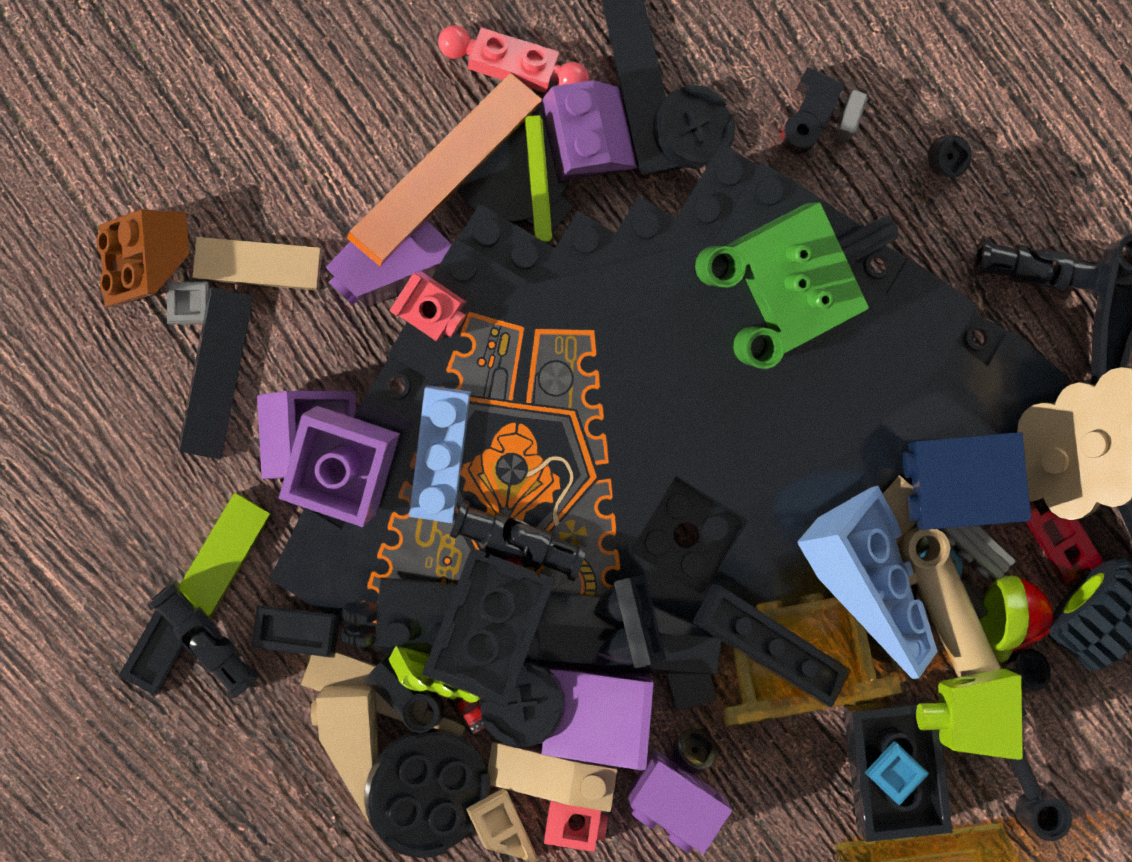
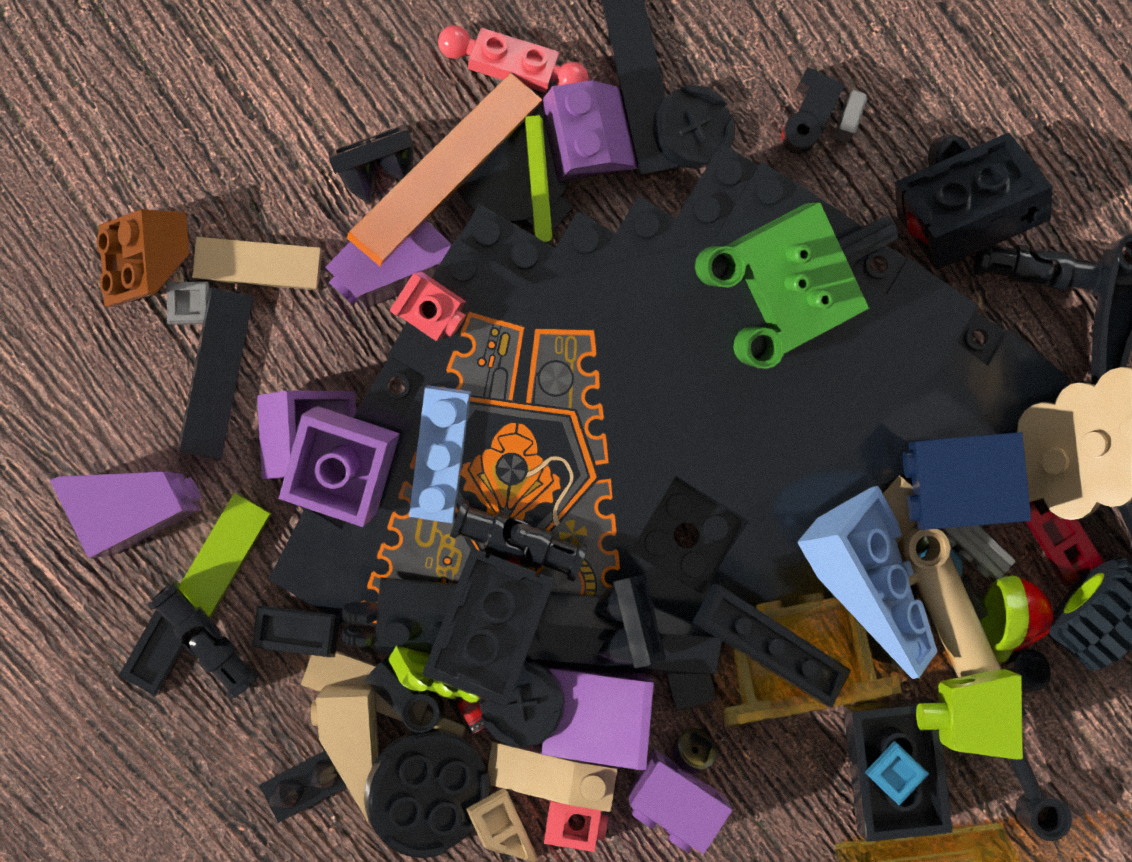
none -> medium lavender slope [50,472,202,558]
none -> black tile [259,750,347,823]
none -> black tile [329,124,414,203]
none -> black piece [895,132,1053,270]

